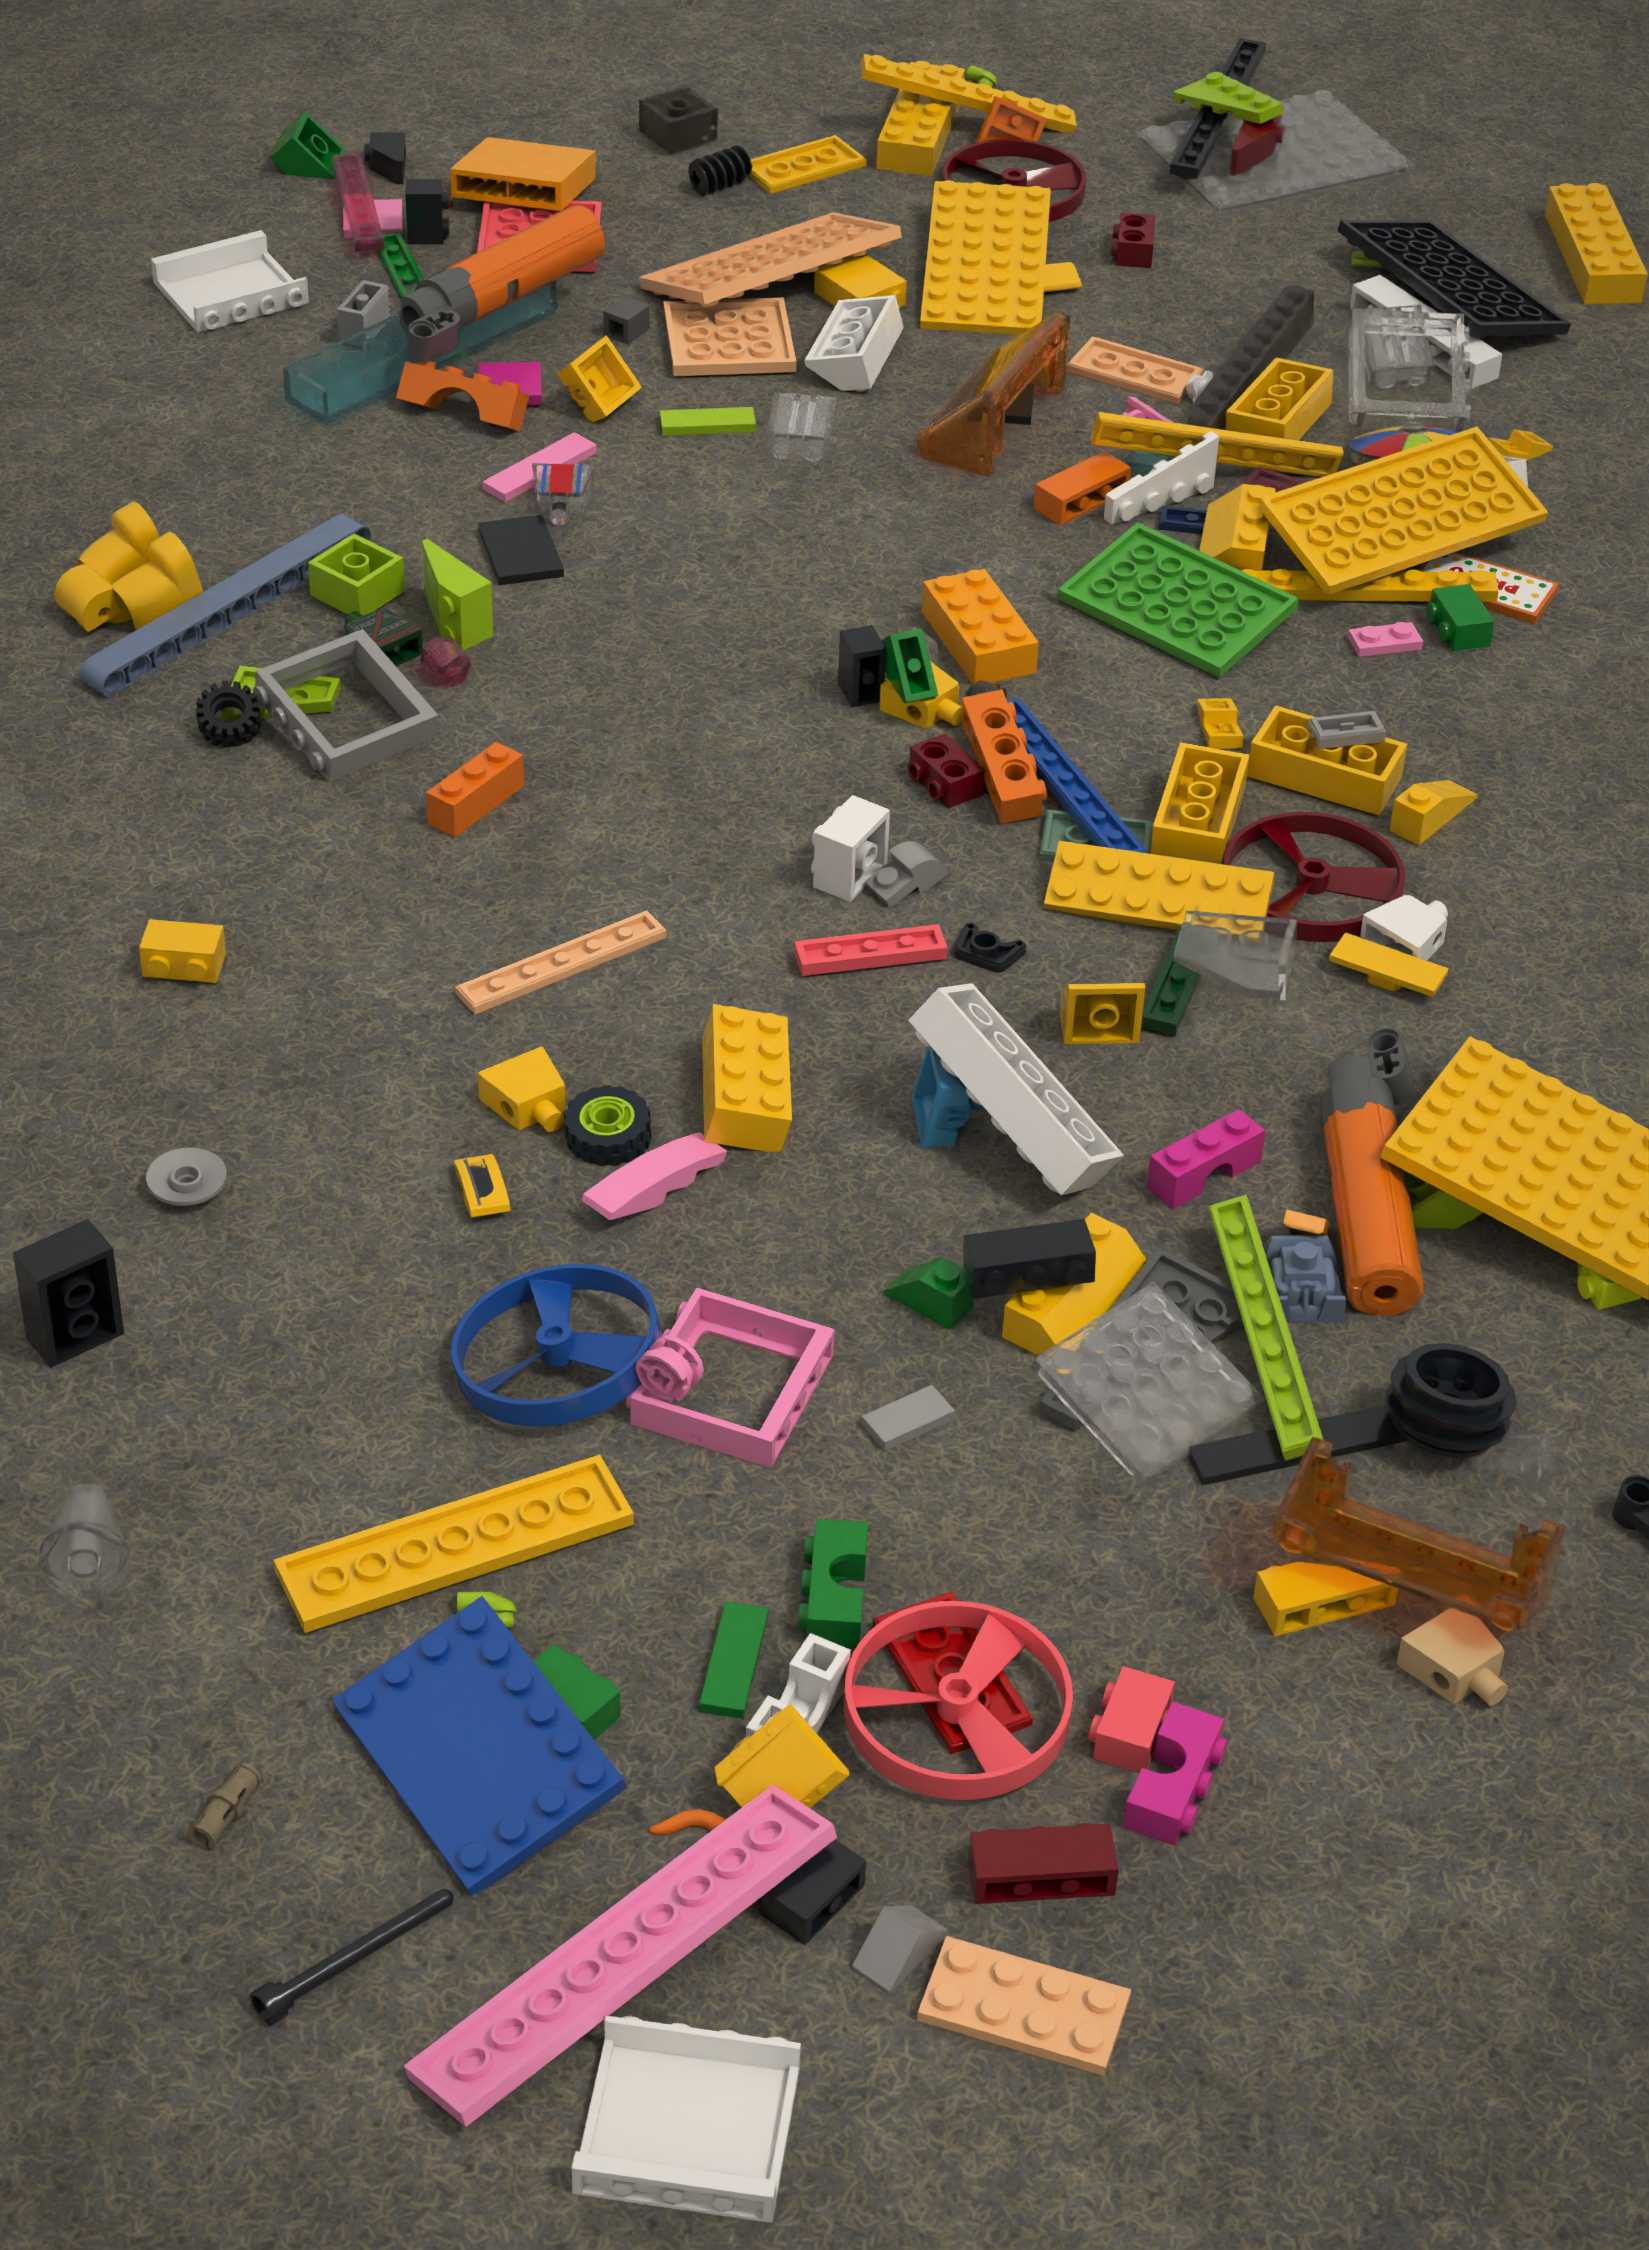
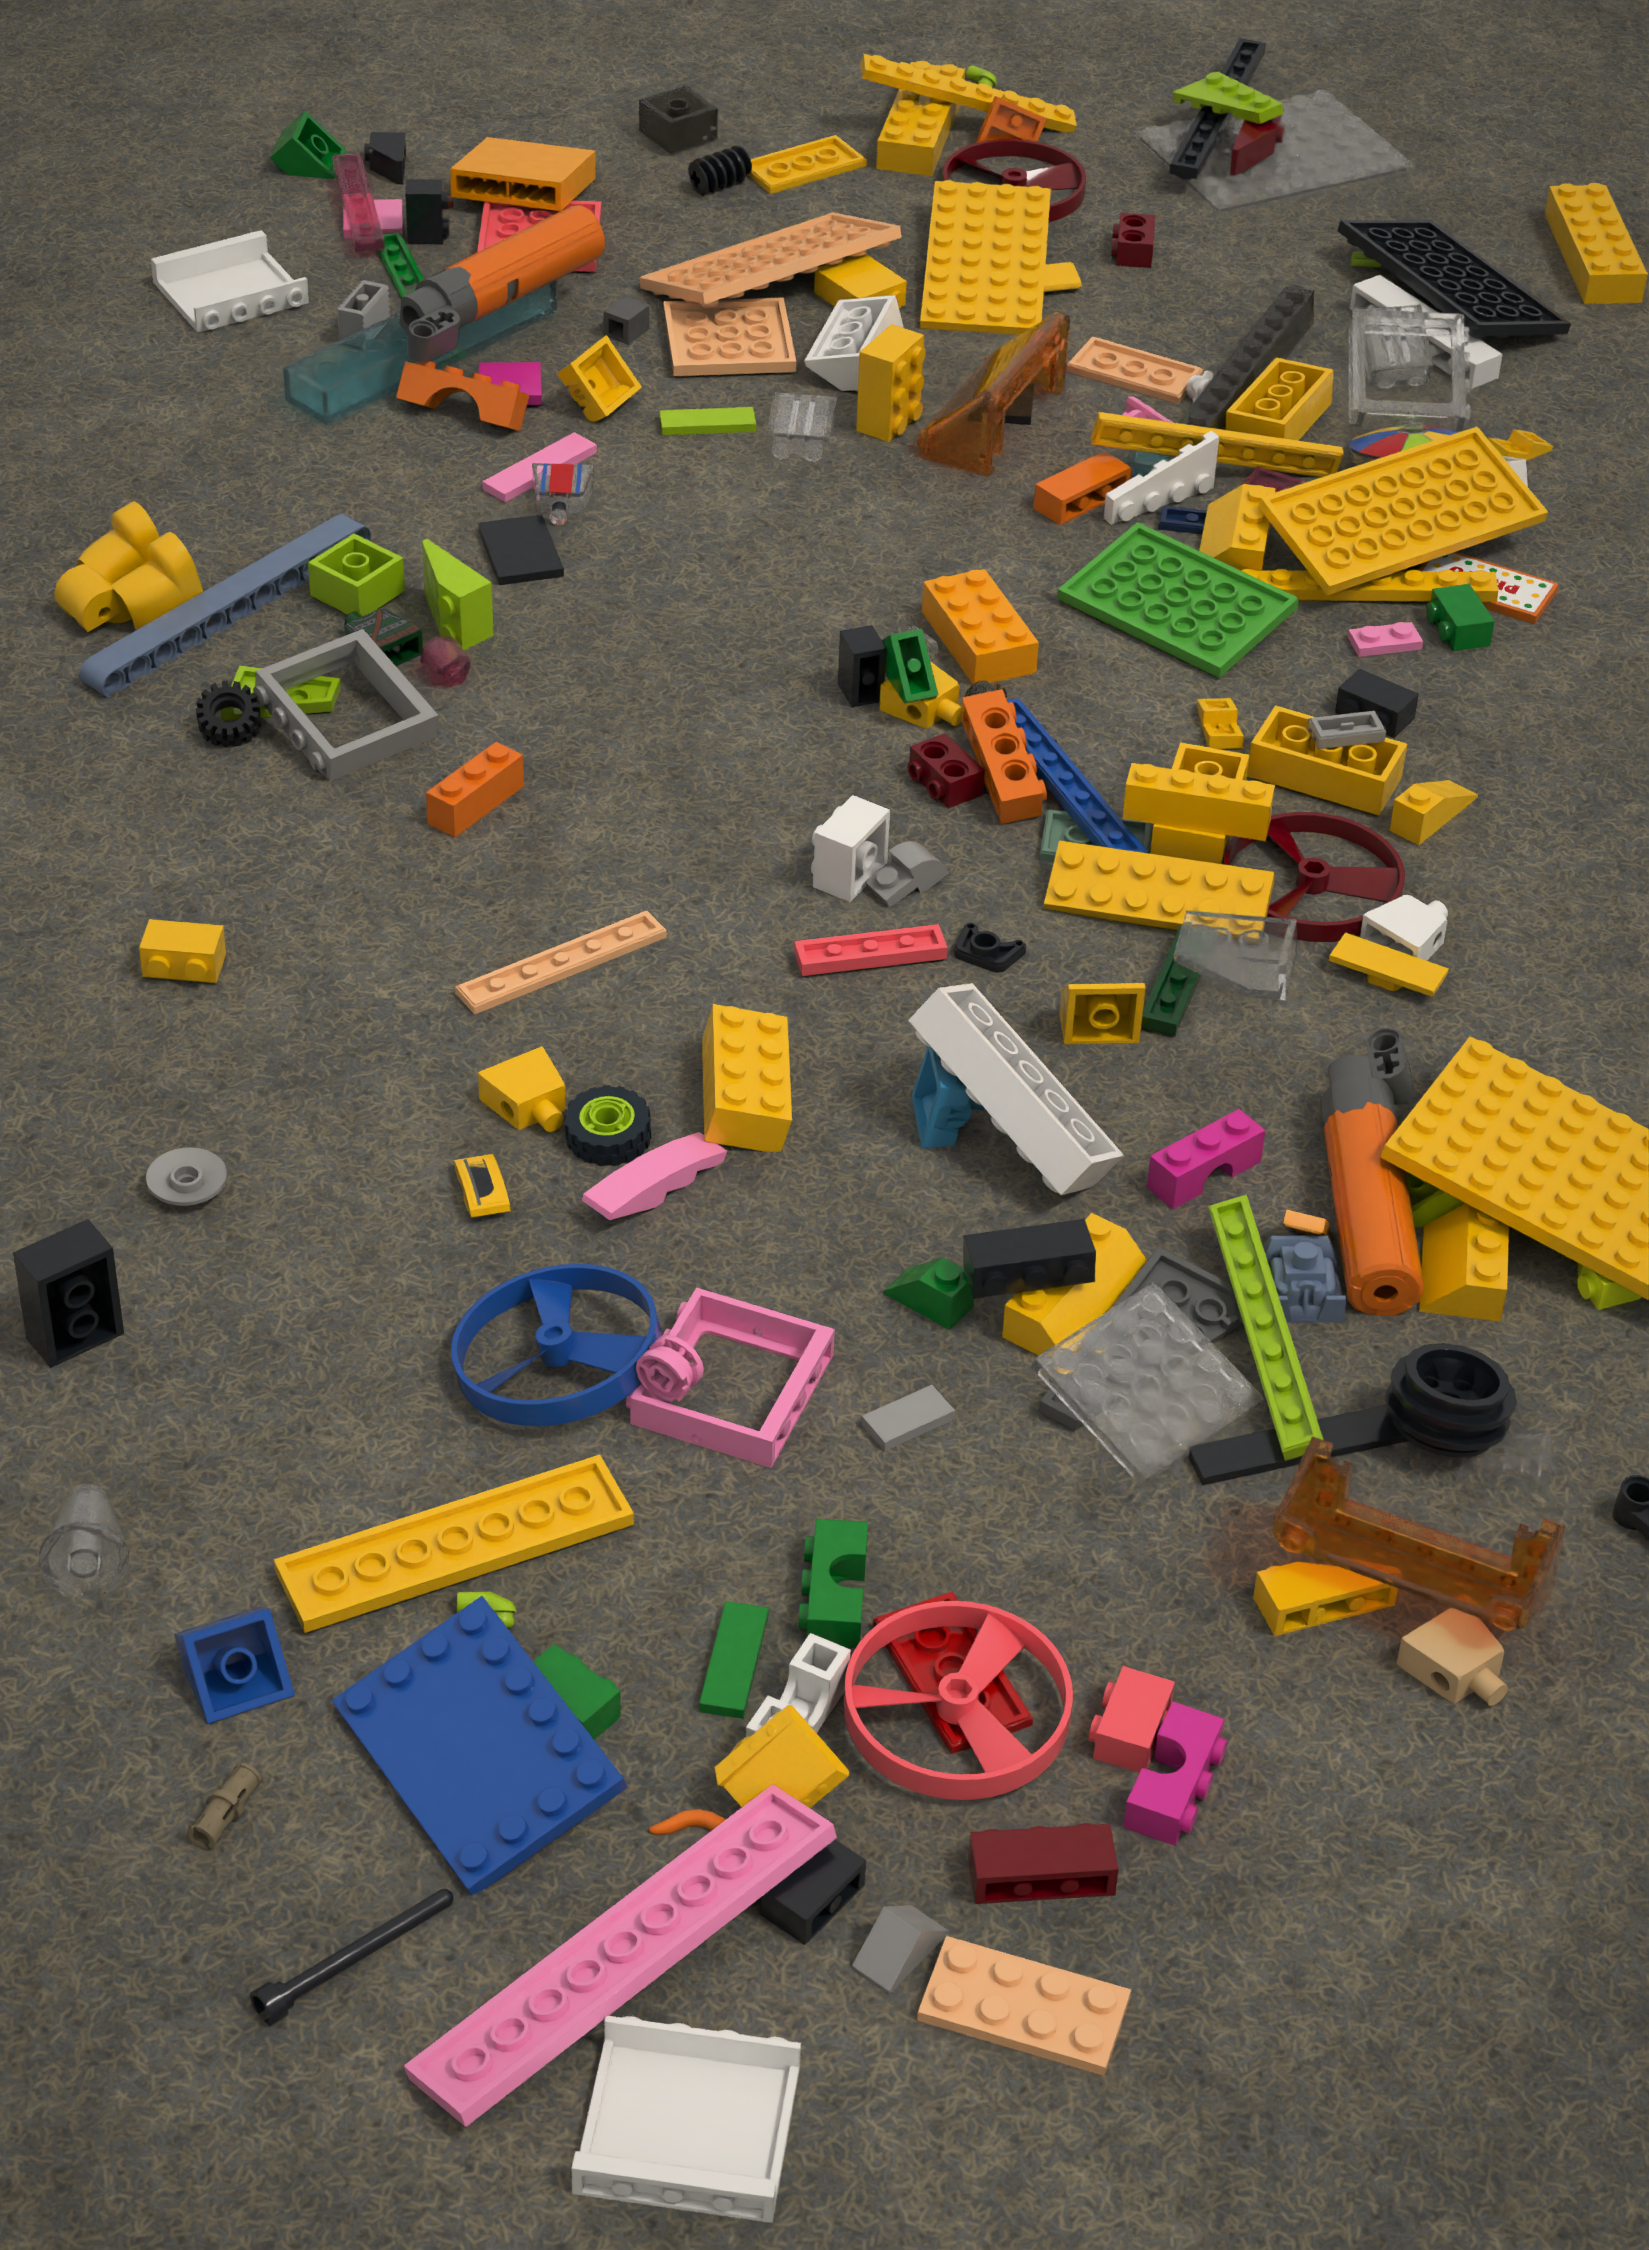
none -> blue slope [174,1606,295,1724]
none -> yellow brick [856,324,926,442]
none -> yellow wedge [1122,763,1275,841]
none -> black brick [1335,669,1419,738]
none -> yellow slope [1419,1203,1509,1322]

